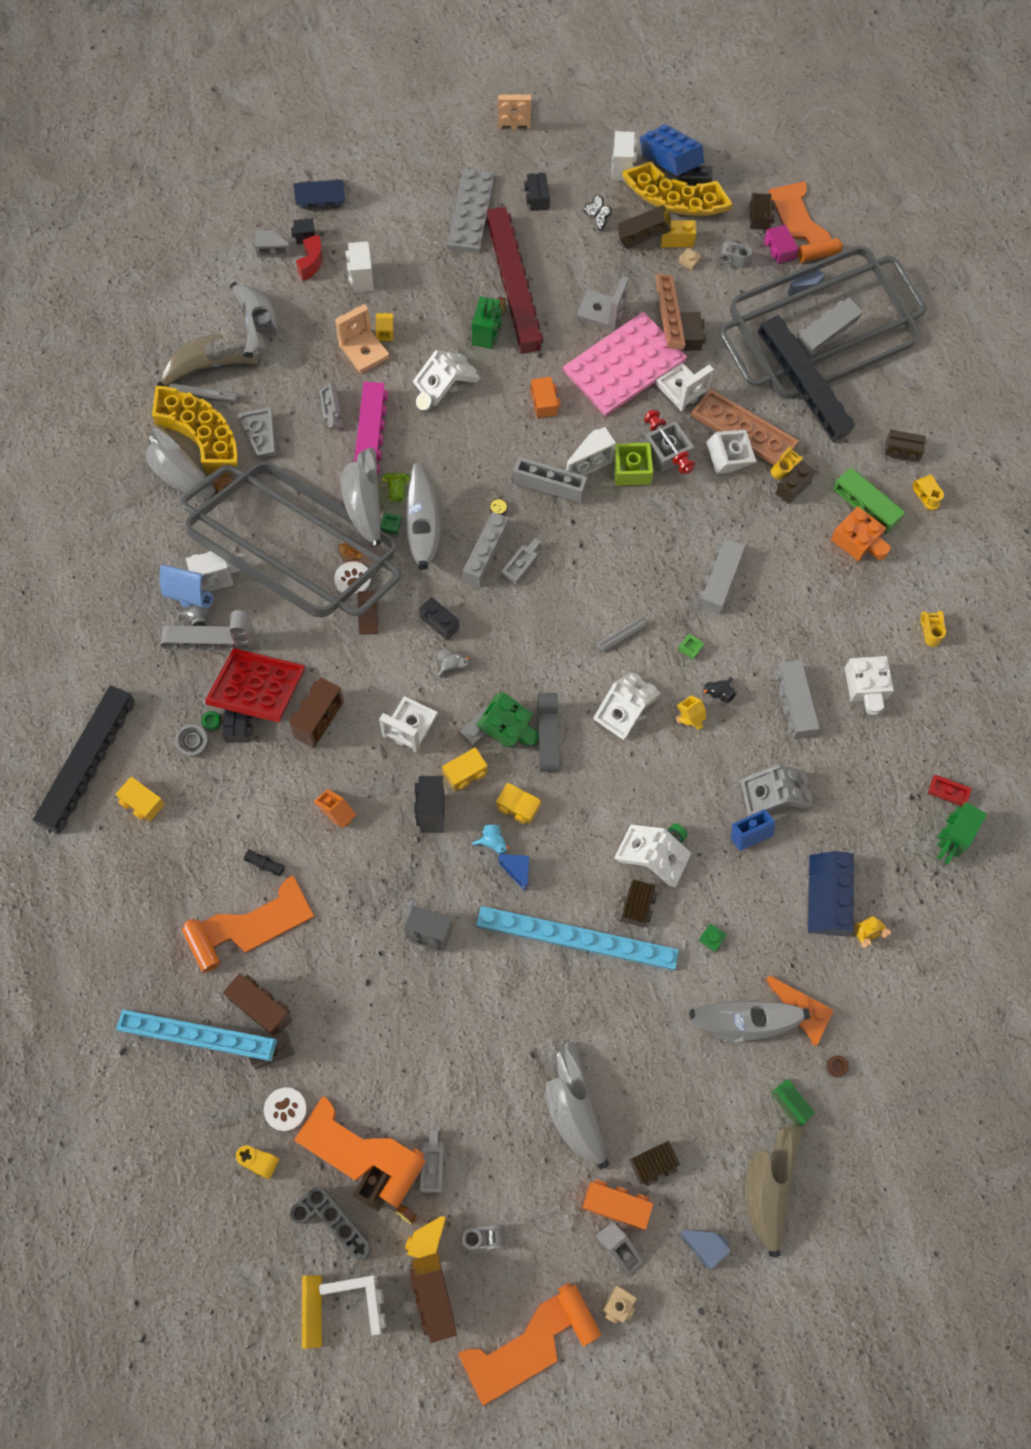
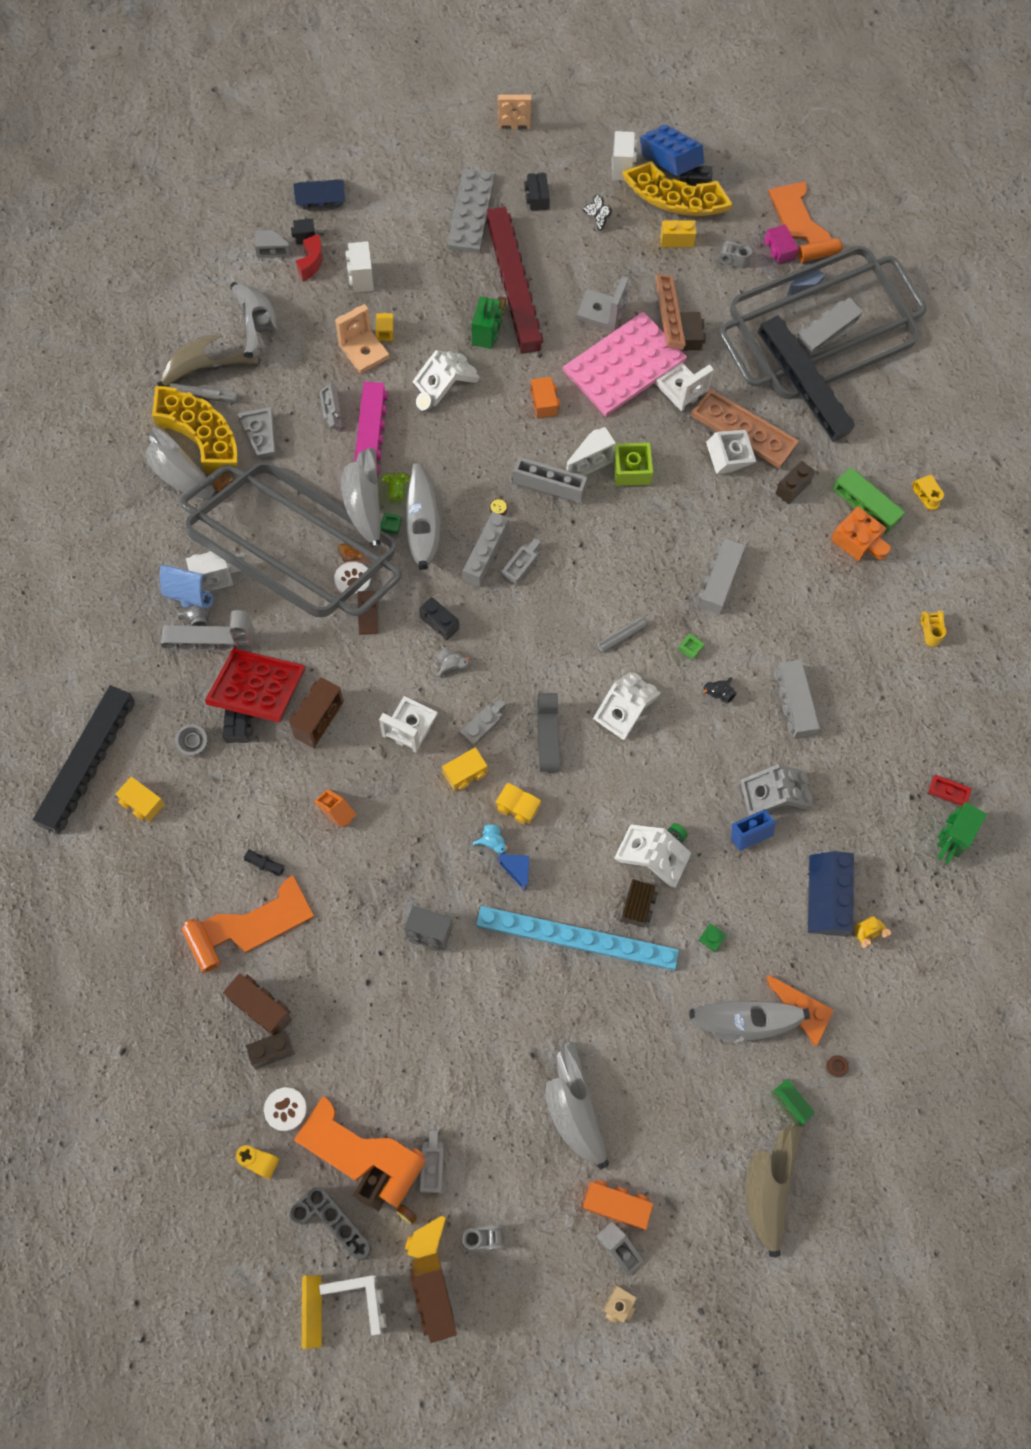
medium azure tile [116,1009,277,1062] -> none
green tile [201,711,222,731] -> none
black brick [414,776,445,833] -> none
orange door [458,1282,602,1406] -> none
green brick [476,692,539,747] -> none
dark brown brick [618,205,671,249] -> none
dark brown brick [629,1140,680,1186] -> none
light grey brick [644,410,695,474] -> none
yellow piece [675,695,706,729] -> none
tan plate [678,248,702,271] -> none
sand blue slope [679,1230,730,1269] -> none
dark brown brick [750,192,775,229] -> none
yellow piece [771,446,804,480] -> none
white brick [844,656,894,715] -> none
dark brown brick [884,429,926,462] -> none

